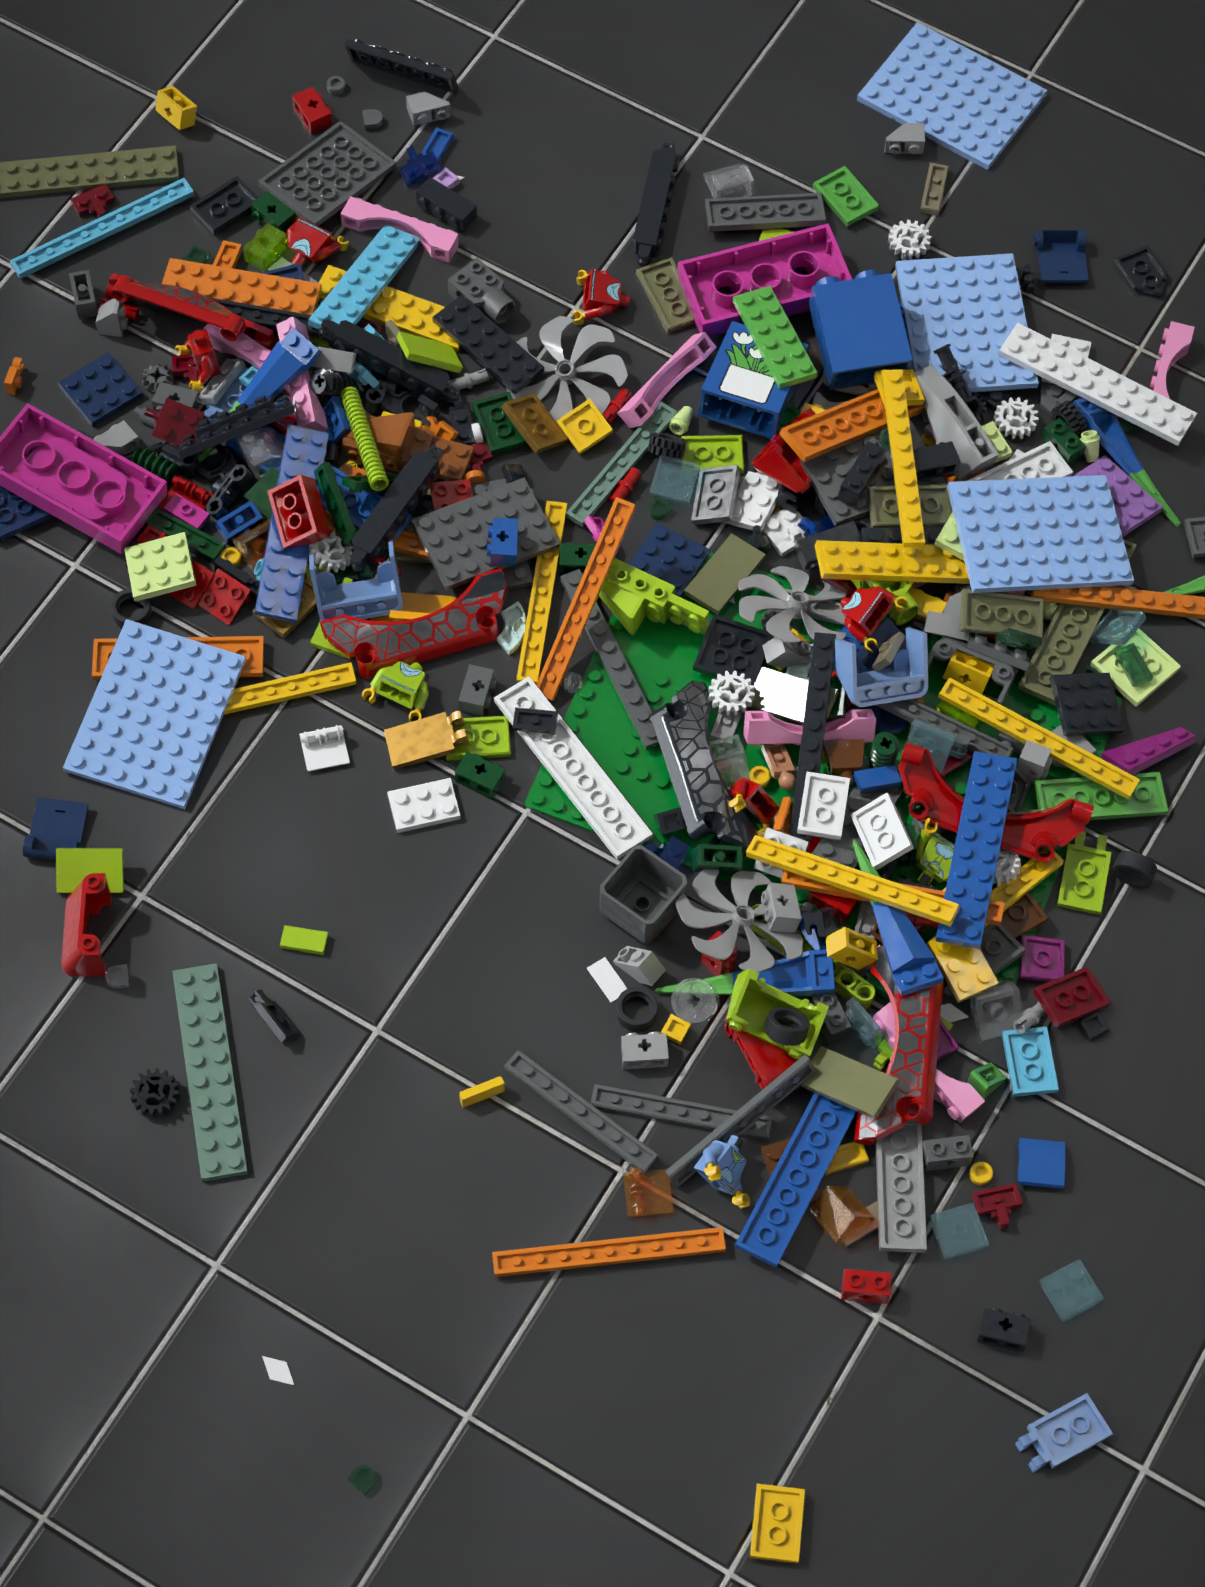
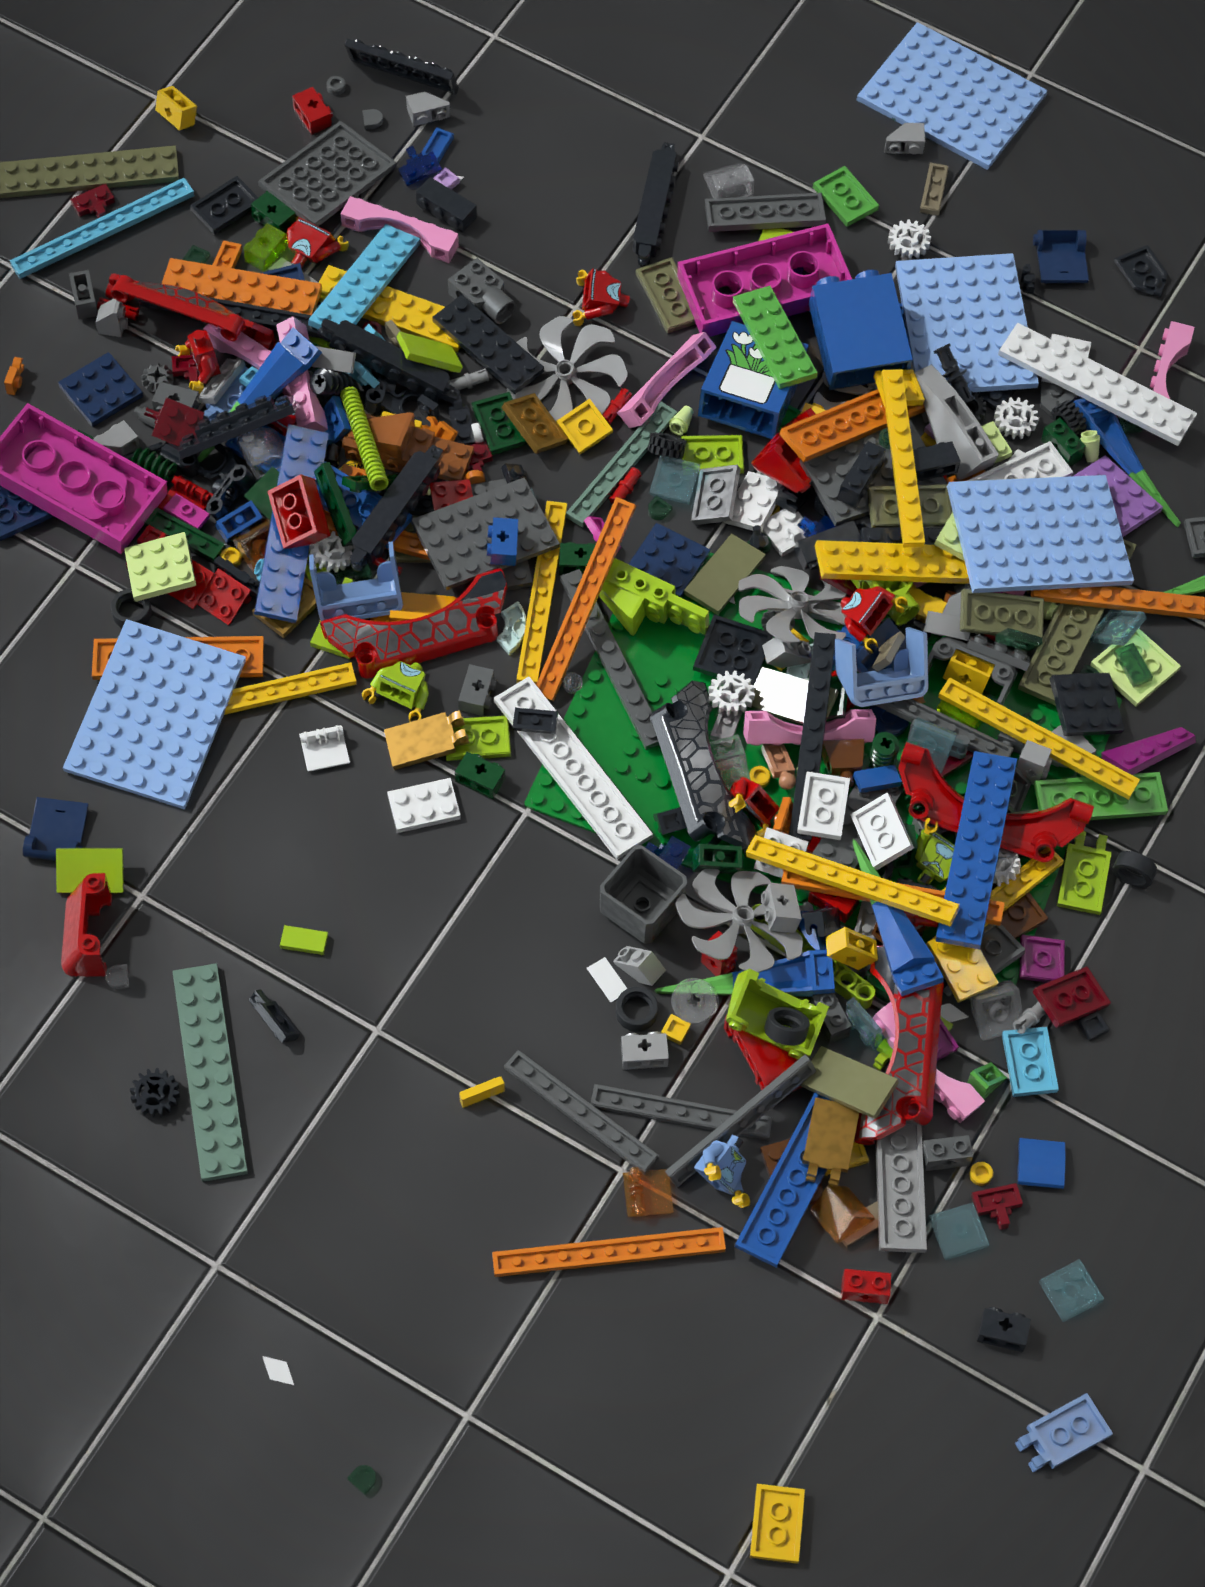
none -> pearl gold tile [802,1097,859,1187]

